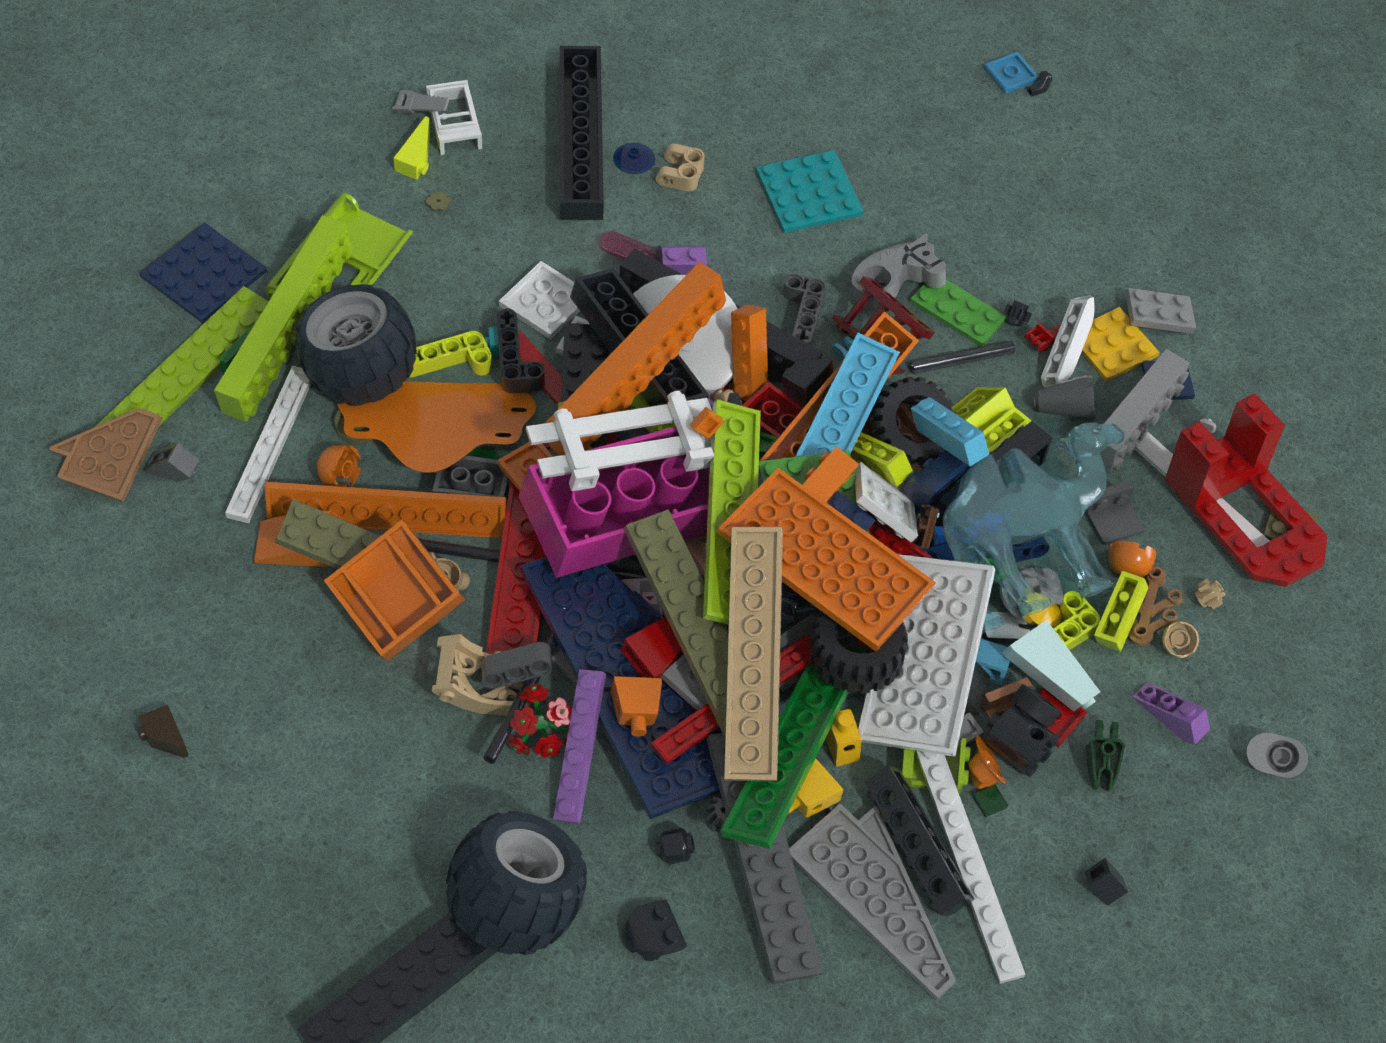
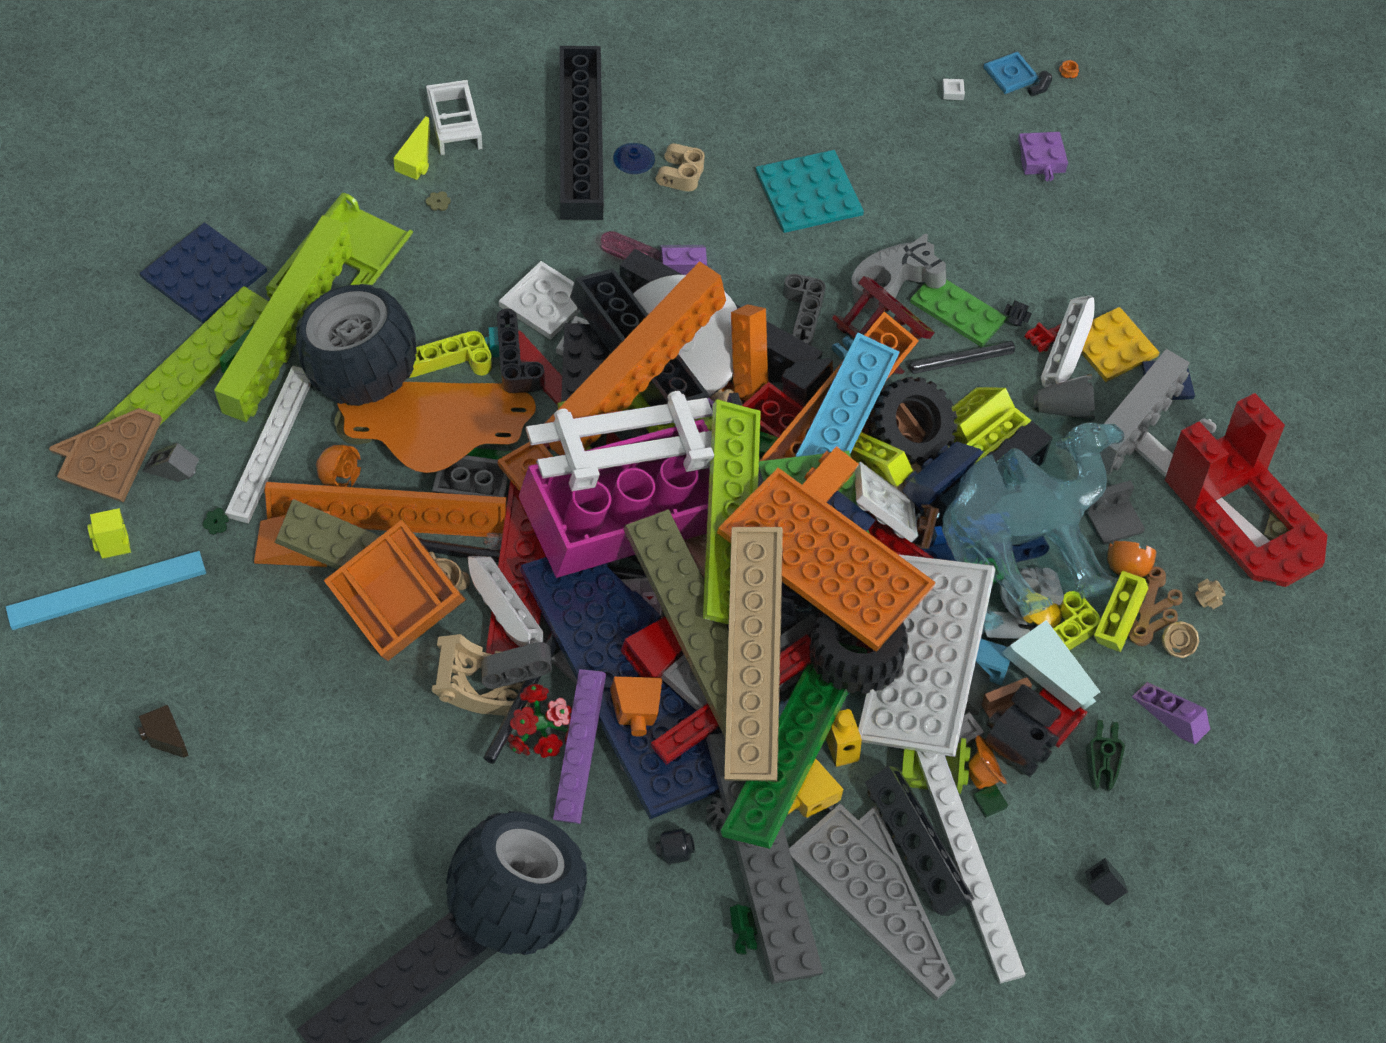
light grey piece [392,90,450,113] -> none
black slope [622,899,687,961] -> none
orange tile [690,407,725,439] -> none
medium azure brick [911,397,989,466] -> none
light grey plate [1125,288,1196,334] -> none
light grey piece [1247,733,1308,778] -> none
none -> medium azure tile [5,551,206,630]
none -> neon yellow brick [87,508,131,559]
none -> dark green plant [203,508,229,535]
none -> white brick [468,556,543,647]
none -> clear plate [483,533,503,550]
none -> dark green plate [730,904,758,955]
none -> white plate [942,79,965,100]
none -> medium lavender plate [1018,132,1068,181]
none -> orange plate [1059,60,1079,78]

